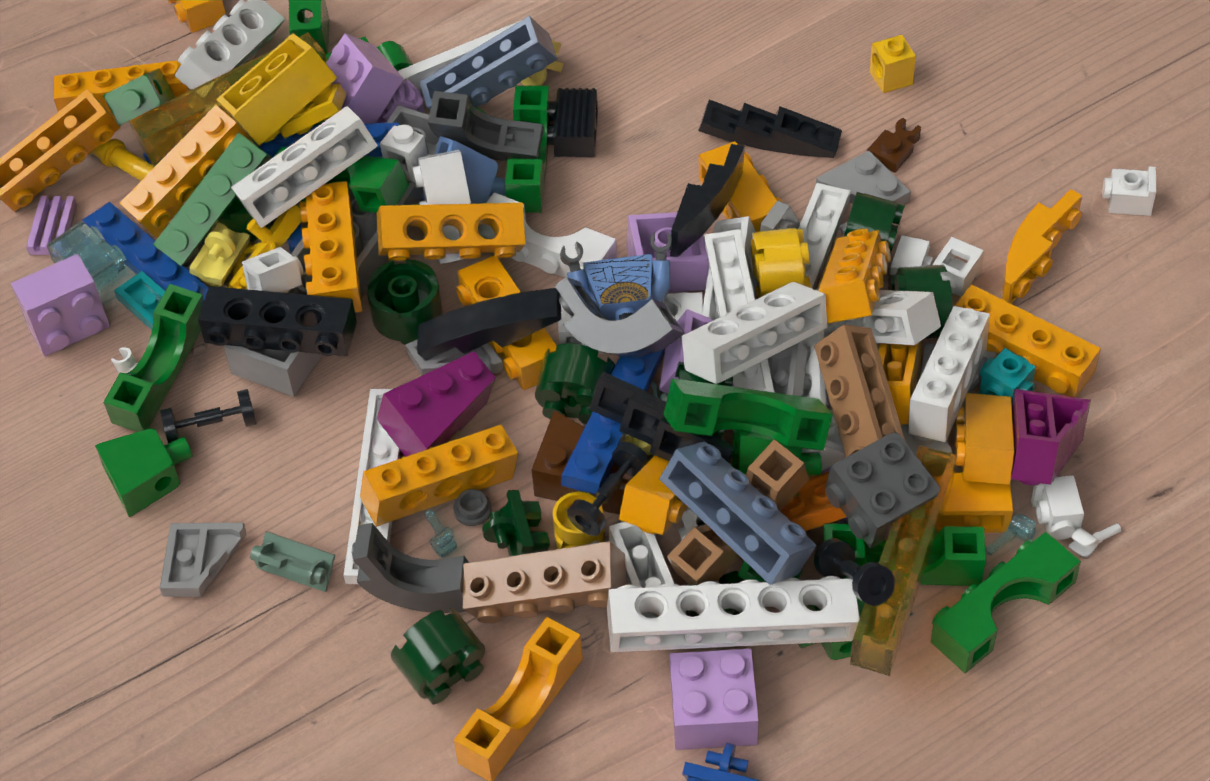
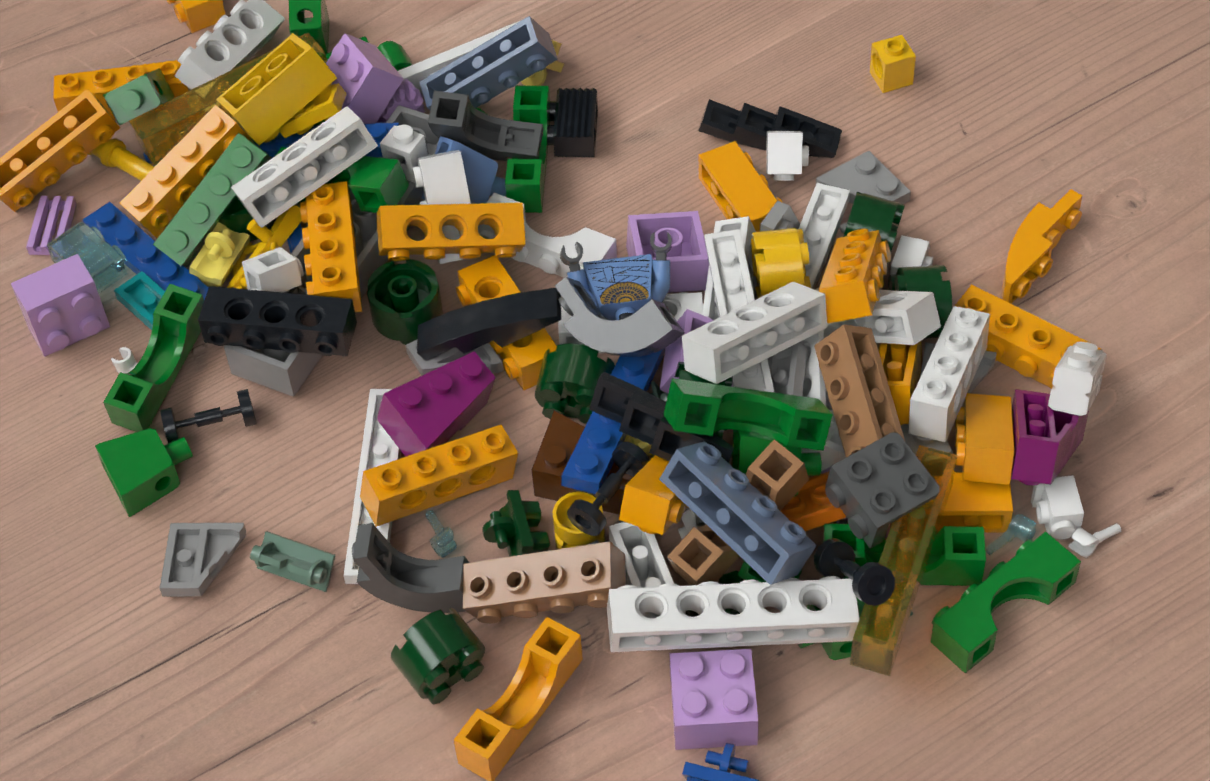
dark grey plate [453,489,492,526] -> none
black slope [670,144,745,257] -> none
reddish brown plate [867,118,921,173] -> none
white brick [932,237,984,297] -> none
teal brick [979,348,1036,406] -> none
white brick [1102,166,1156,216] -> none
none -> white brick [766,131,809,181]
none -> white brick [1048,342,1107,416]

